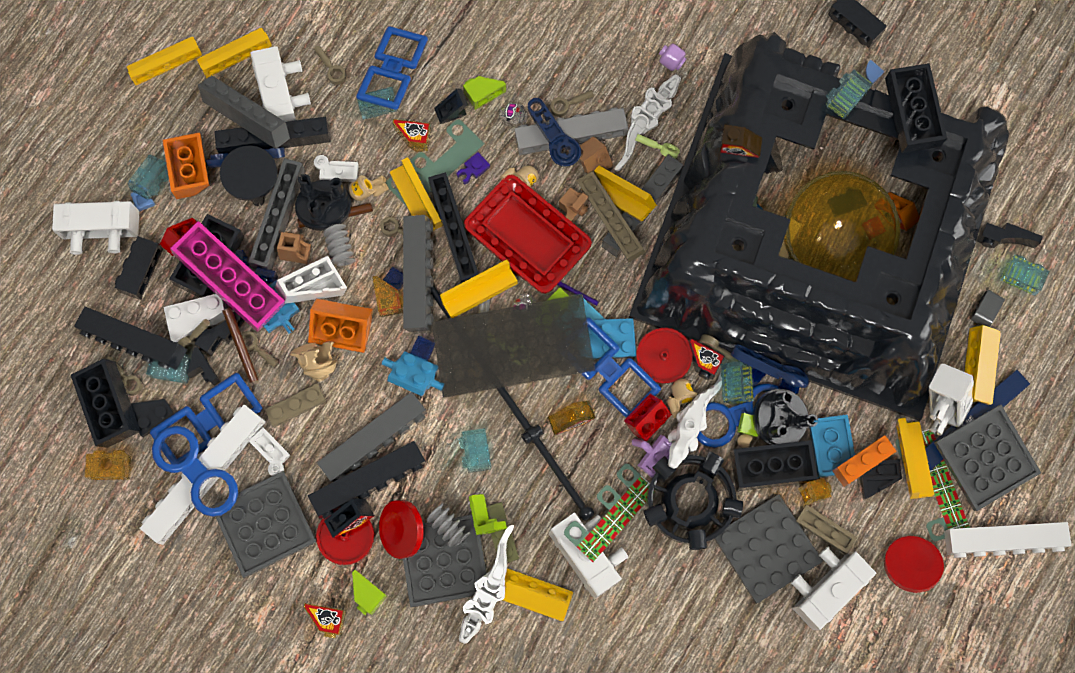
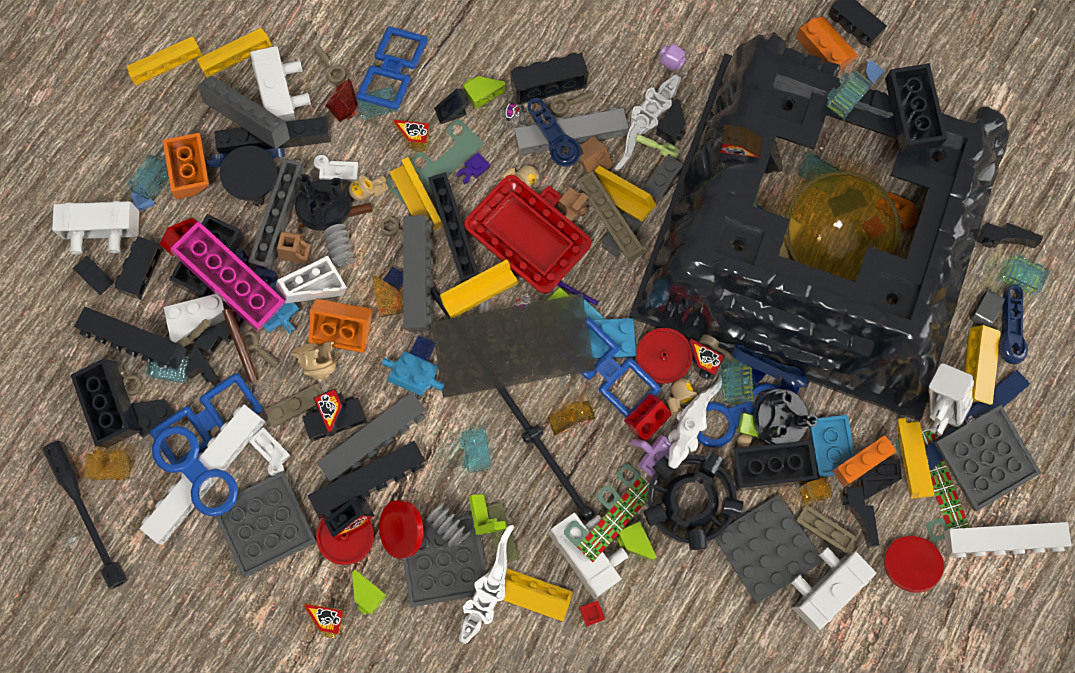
none -> black bar [42,441,128,590]
none -> black slope [73,256,114,295]
none -> black brick [302,397,367,442]
none -> slope [313,388,346,437]
none -> clear red slope [325,79,358,122]
none -> black brick [510,53,588,105]
none -> red plate [540,185,563,208]
none -> red plate [579,600,605,627]
none -> lime slope [616,521,657,561]
none -> black slope [655,99,686,145]
none -> orange slope [796,16,859,71]
none -> clear light blue brick [798,154,843,193]
none -> black slope [841,487,879,548]
none -> dark blue beam [998,285,1028,365]

